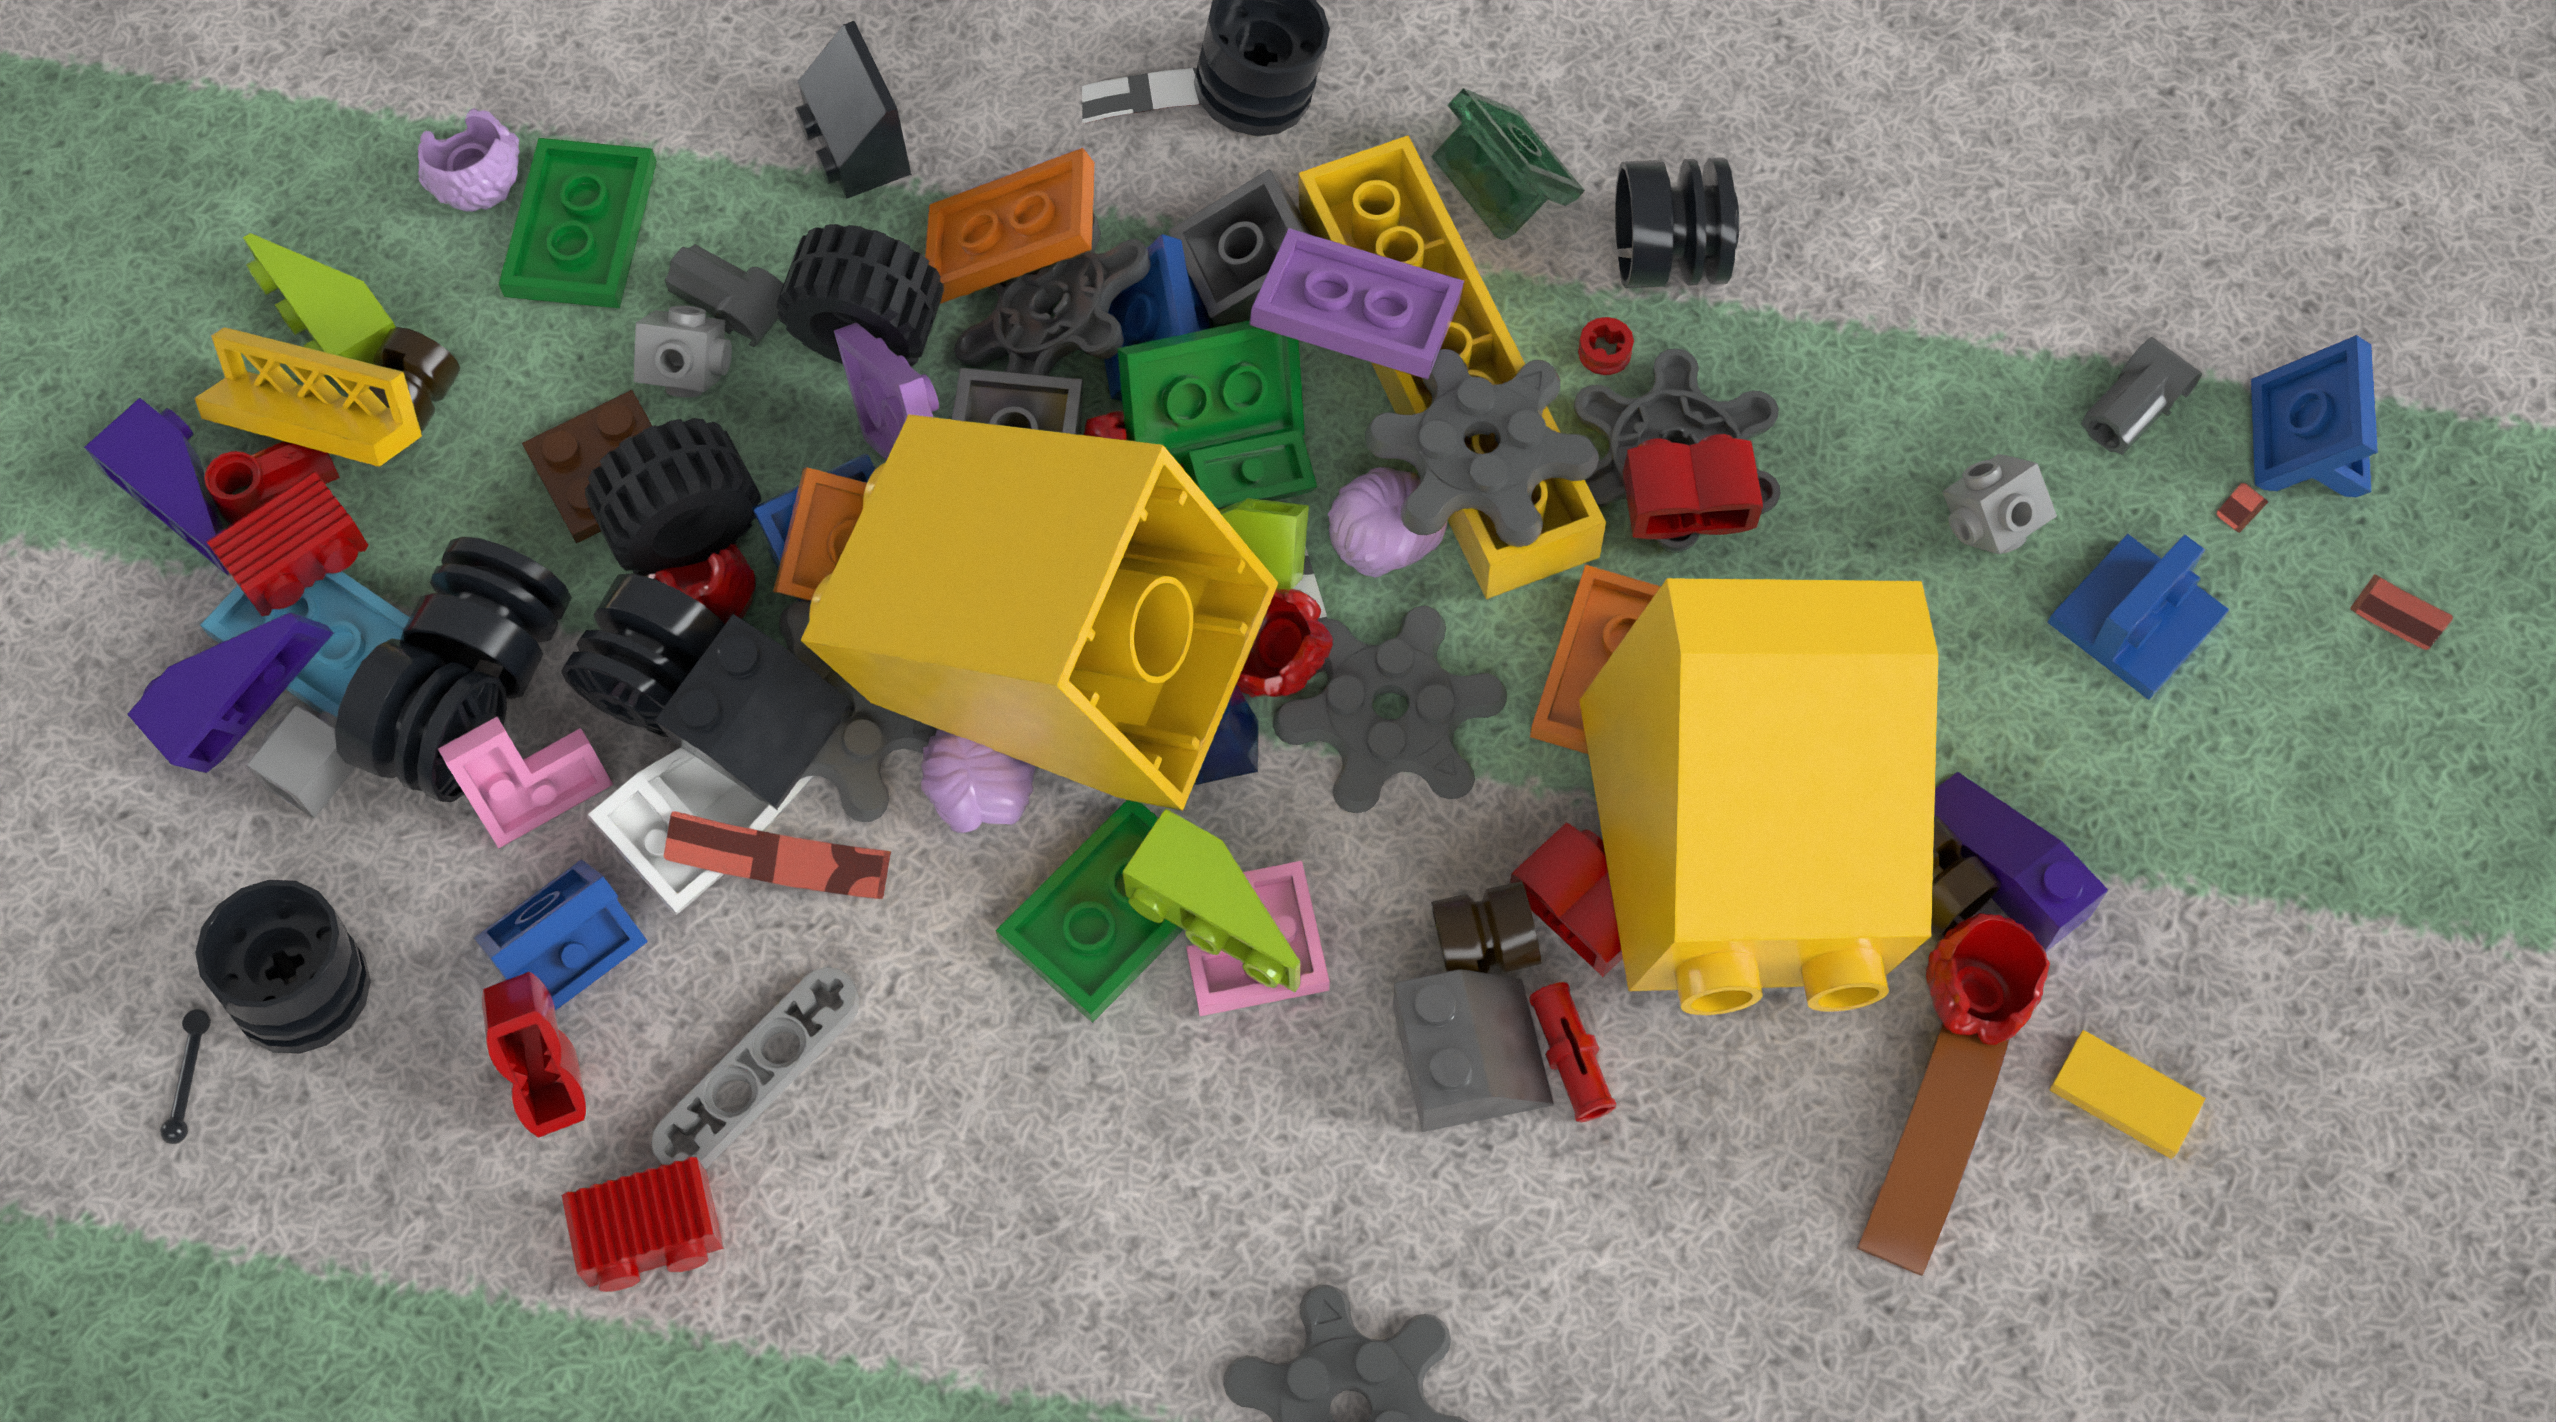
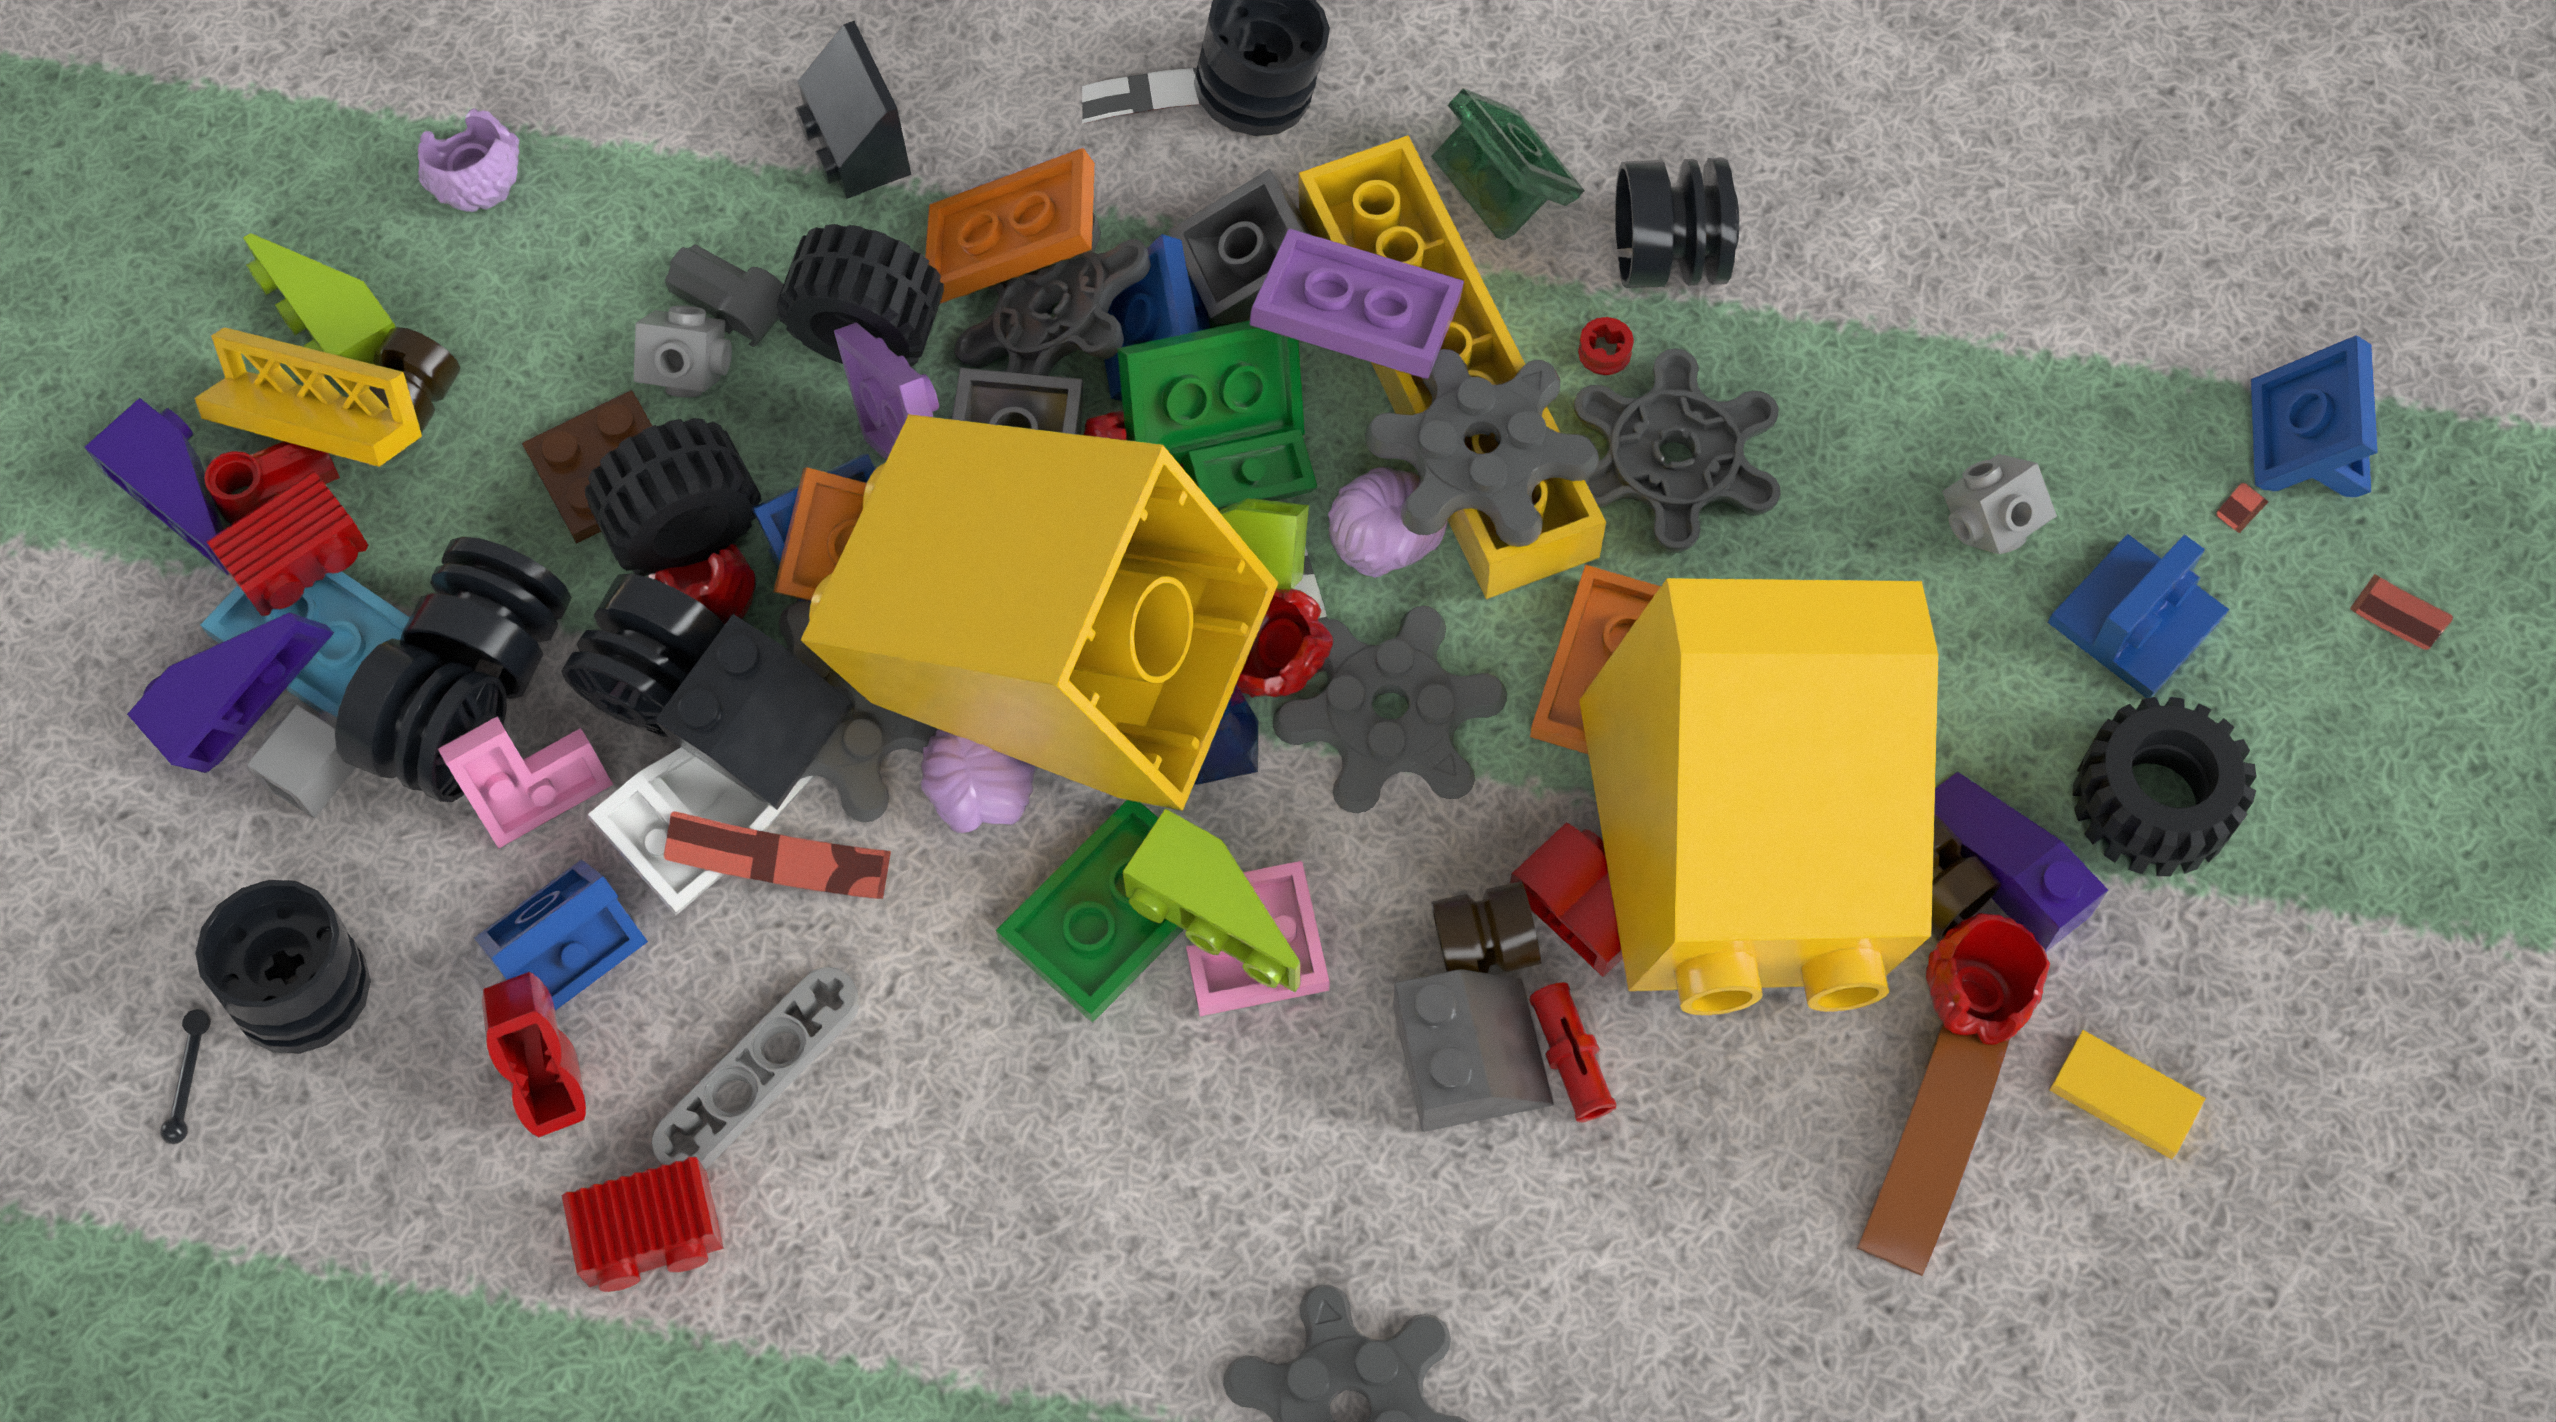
green plate [498,138,657,309] -> none
red brick [1623,434,1763,539] -> none
dark grey piece [2081,337,2202,455] -> none
none -> black tyre [2072,697,2257,877]

